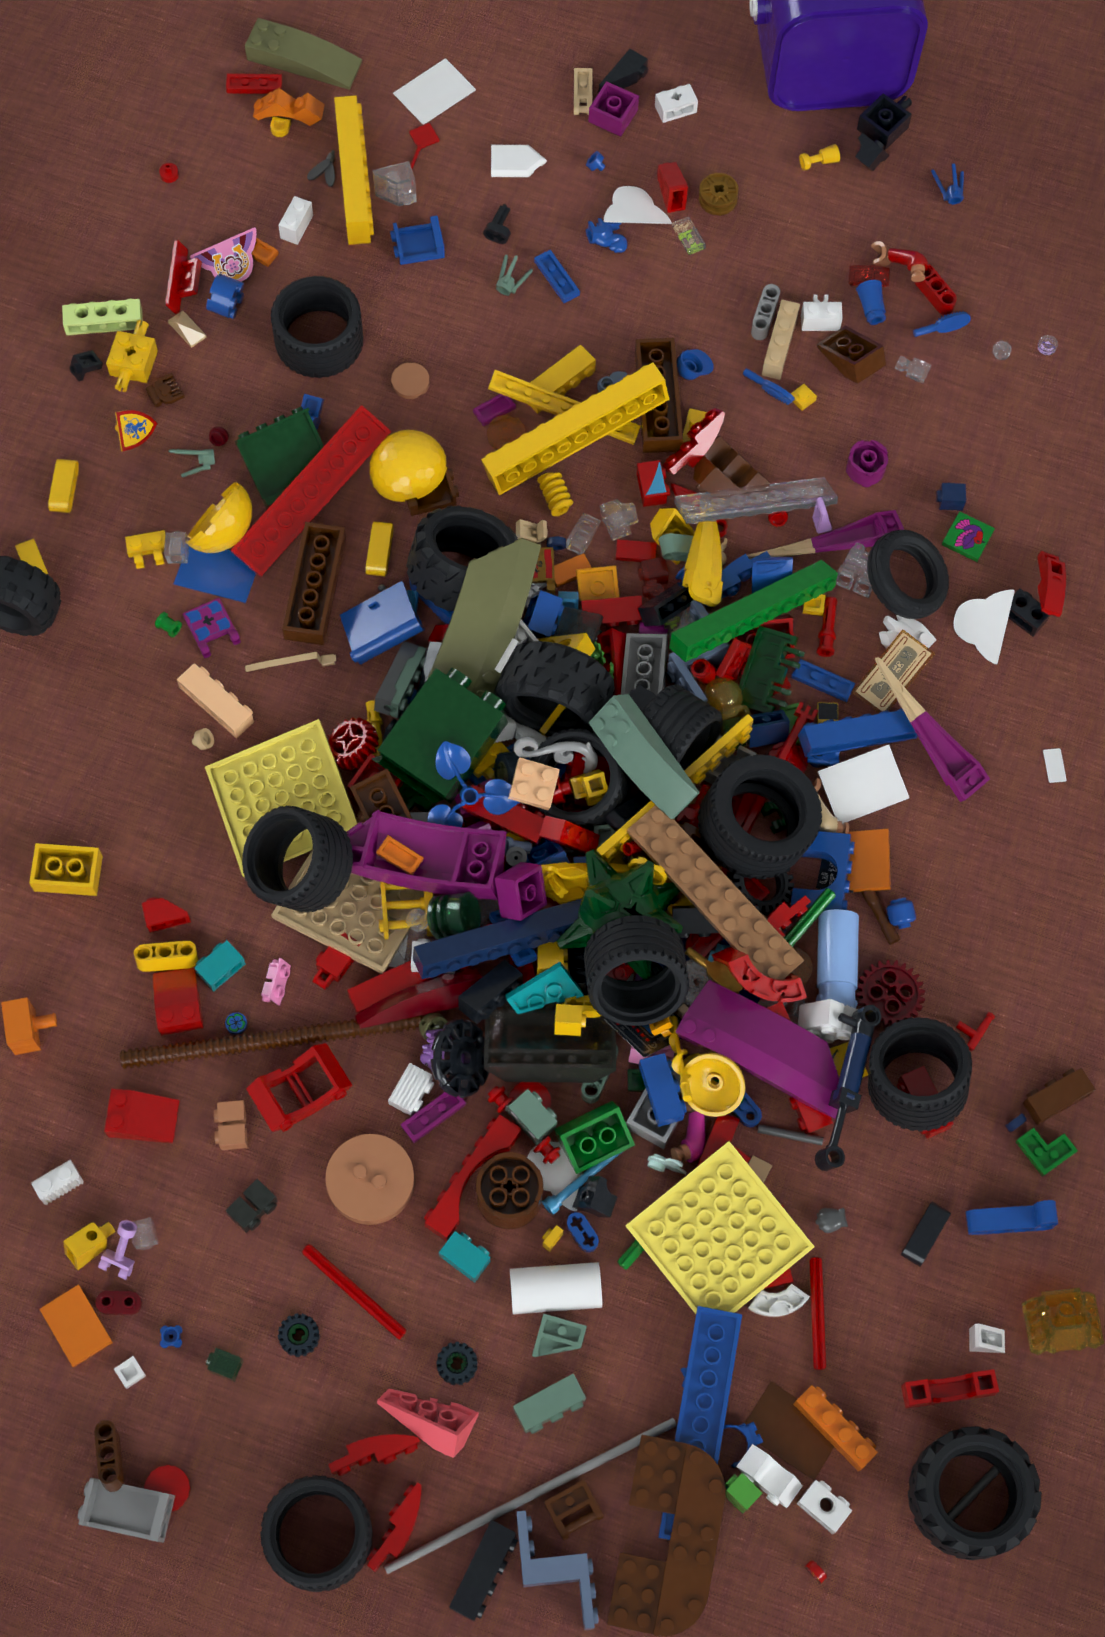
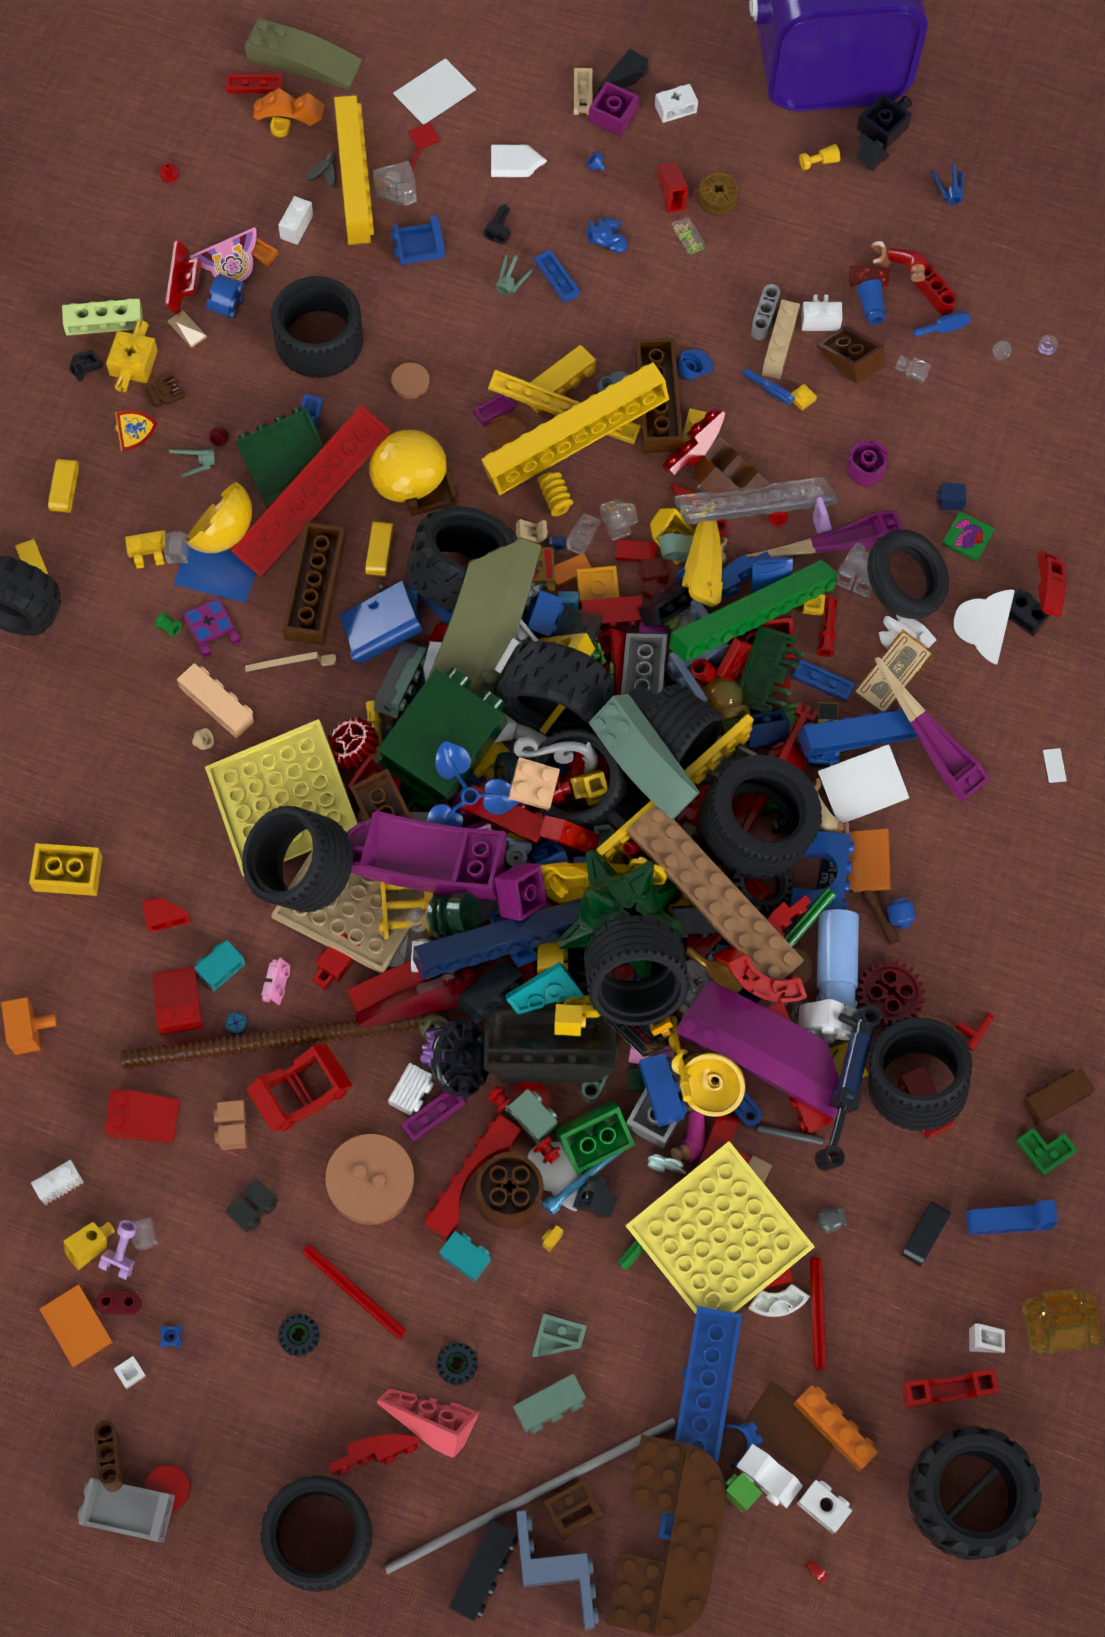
yellow beam [134,941,199,972] -> none
clear green brick [206,1348,244,1382] -> none
red slope [367,1482,422,1572] -> none
orange tile [376,835,424,875] -> none
white brick [510,1262,602,1314] -> none
blue beam [567,1212,599,1252] -> none
white sticker [604,186,672,224] -> none
red brick [636,460,670,507] -> none
dark blue tile [1005,1113,1027,1132] -> none

